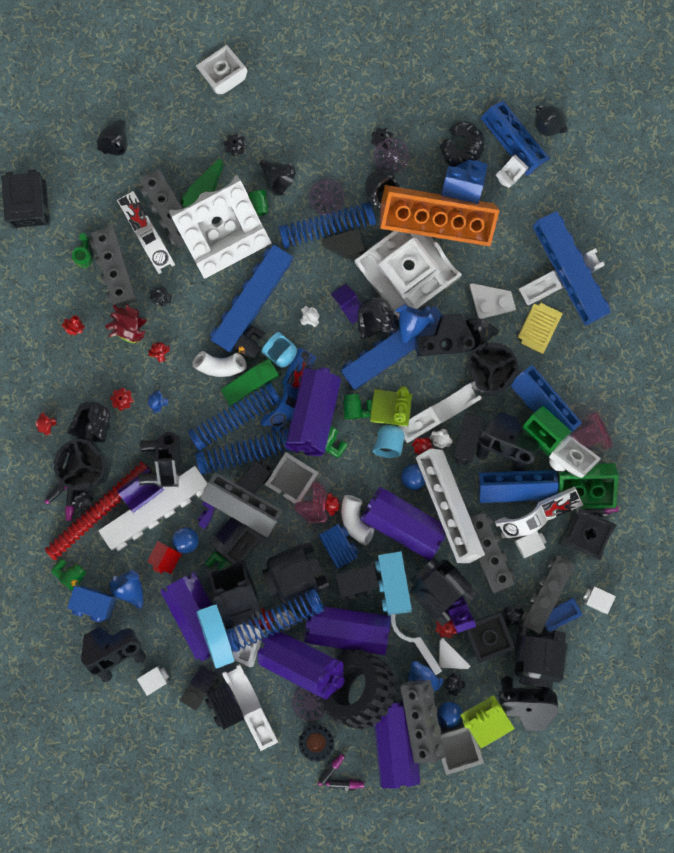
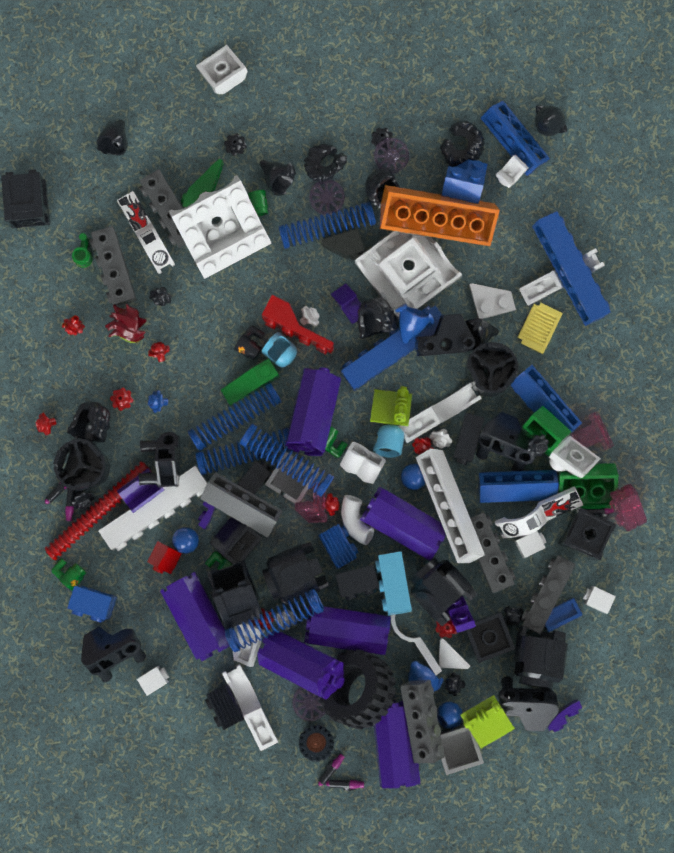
blue hat [109,569,143,609] -> none
pearl dark grey slope [179,665,218,711] -> none
white cylinder [193,351,247,377] -> none
medium azure slope [196,604,235,668] -> none
blue brick [210,245,293,354] -> none
blue piece [260,348,317,433] -> none
green piece [343,394,373,420] -> none
none -> blue piece [239,424,334,497]
none -> red piece [262,295,334,355]
none -> black piece [304,144,347,183]
none -> white brick [340,442,386,484]
none -> black plant [527,434,549,456]
none -> dark purple slope [547,699,582,732]
none -> clear pink brick [609,484,647,531]

